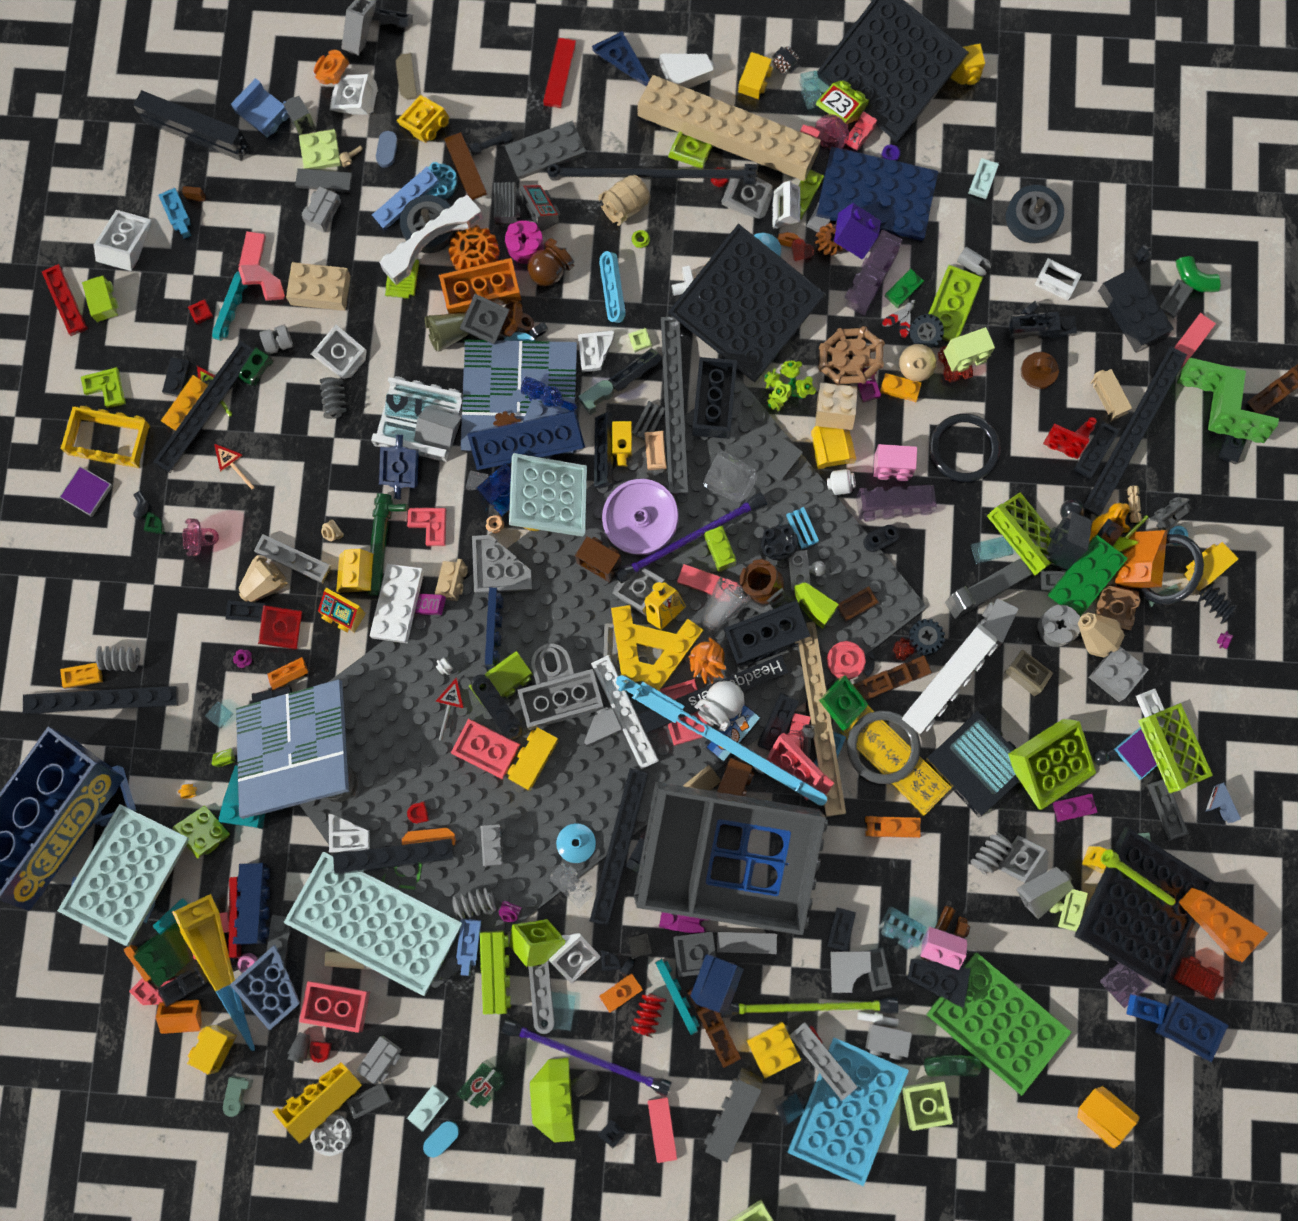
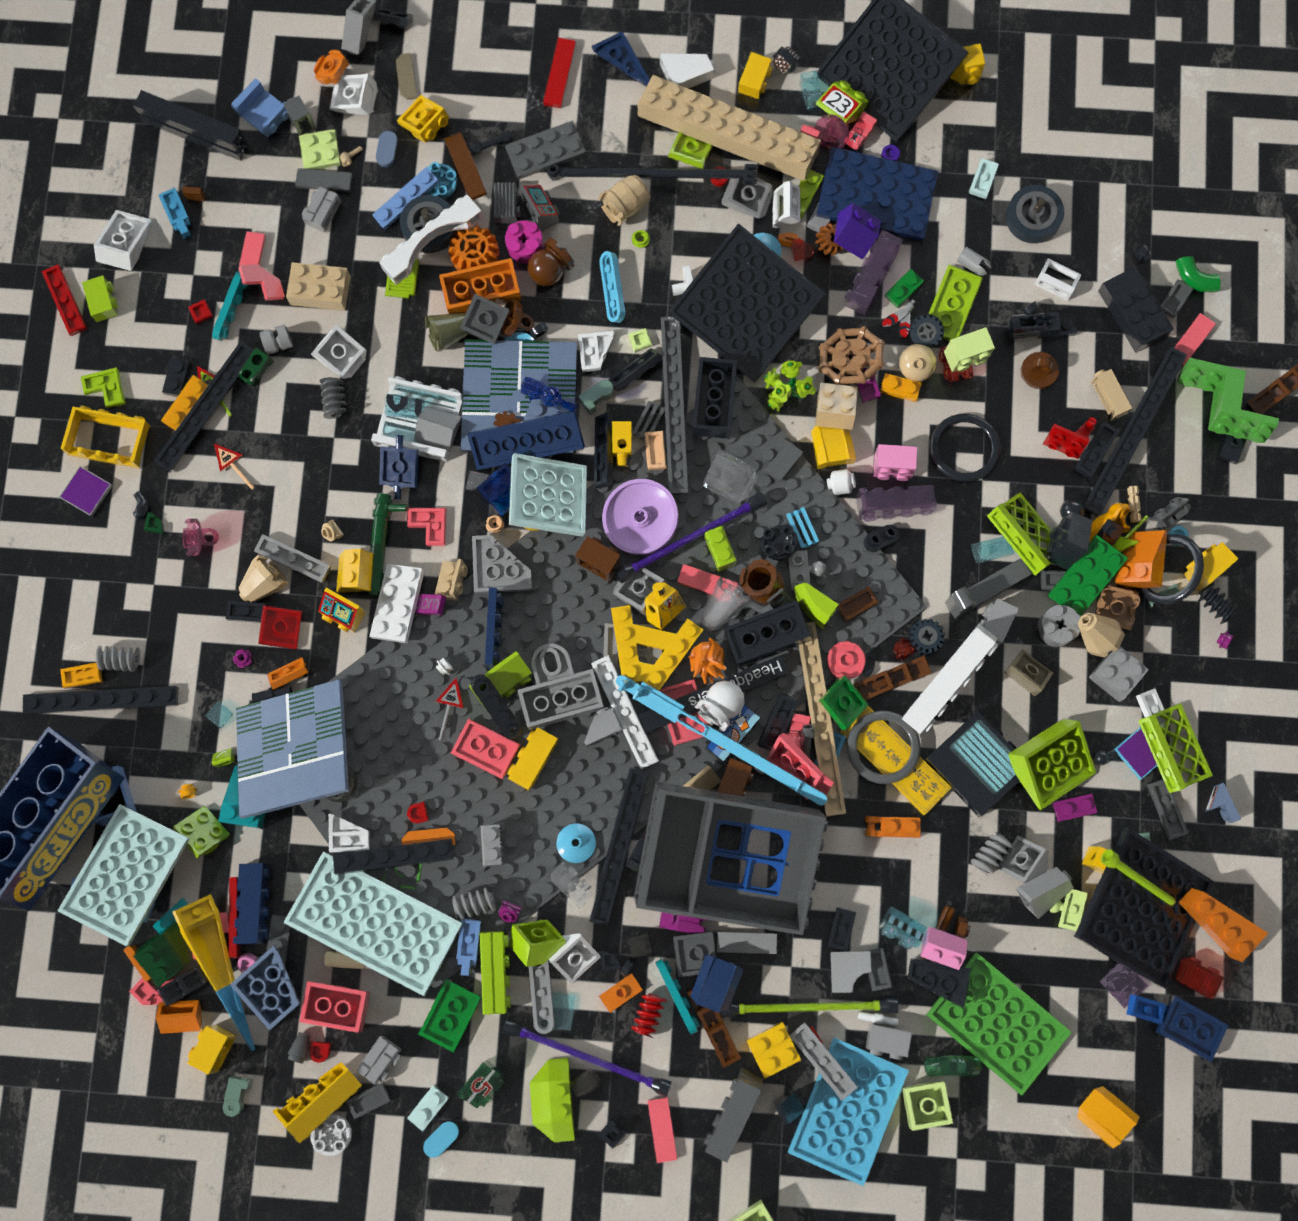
none -> green plate [418,979,482,1052]

